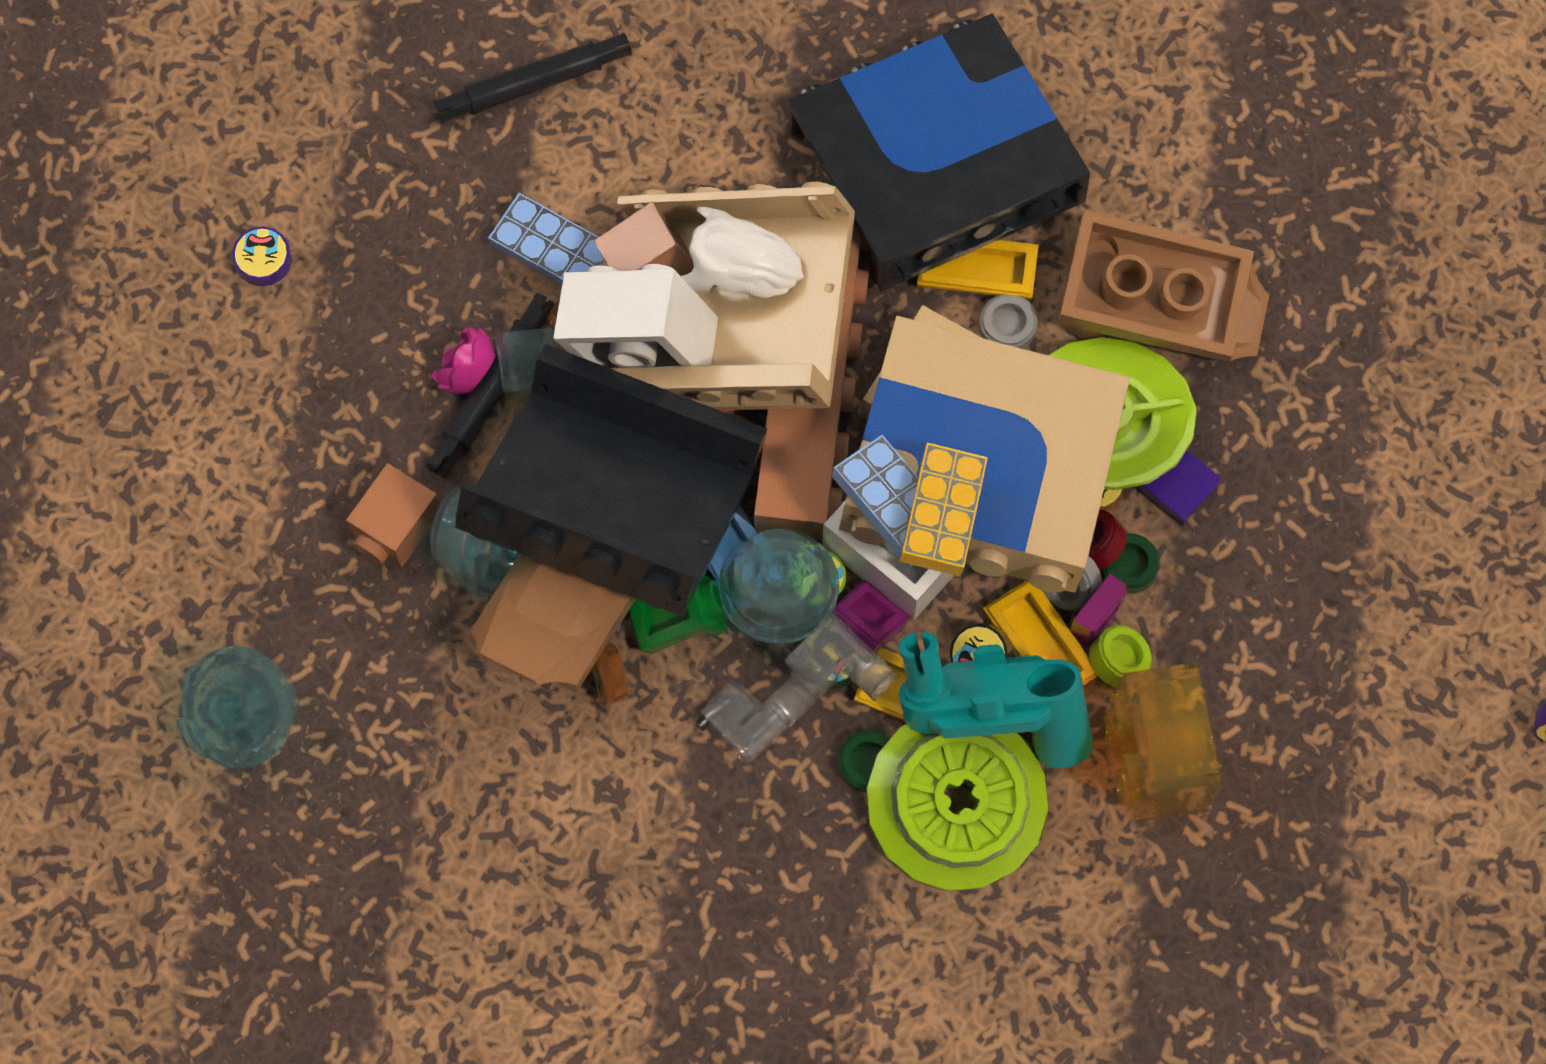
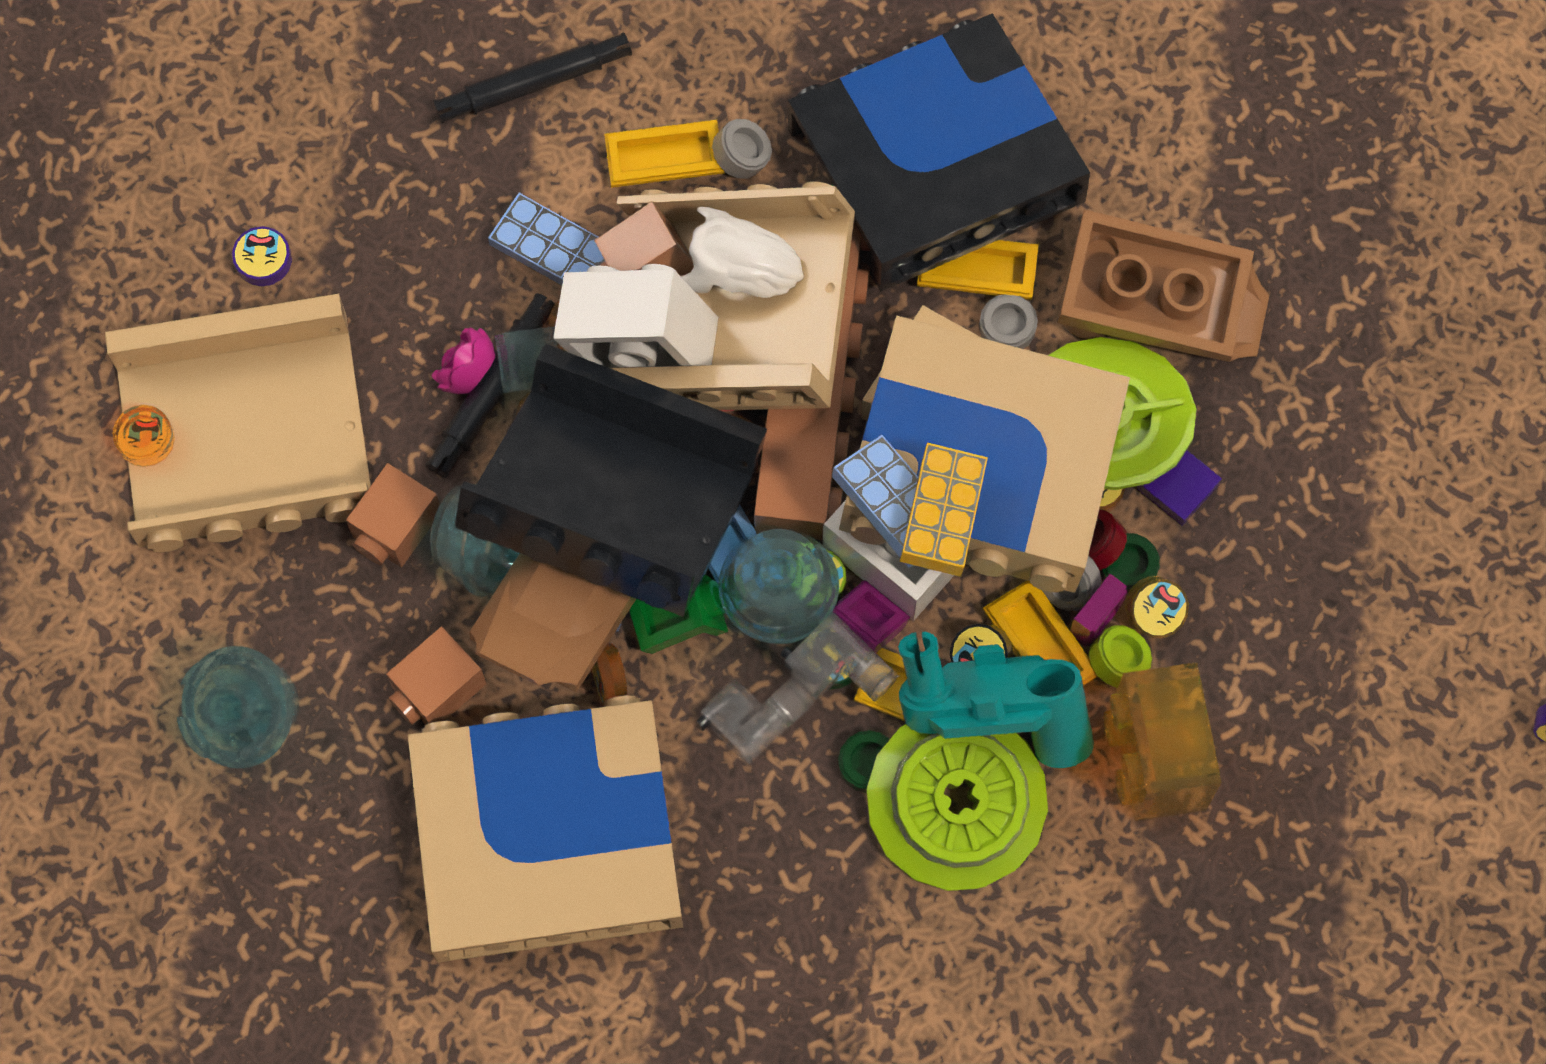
none -> tan panel [105,294,371,552]
none -> clear orange tile [112,405,175,467]
none -> nougat brick [386,626,487,725]
none -> tan panel [408,695,683,963]
none -> yellow tile [604,120,725,188]
none -> light grey tile [712,119,772,179]
none -> tile [1125,576,1189,638]

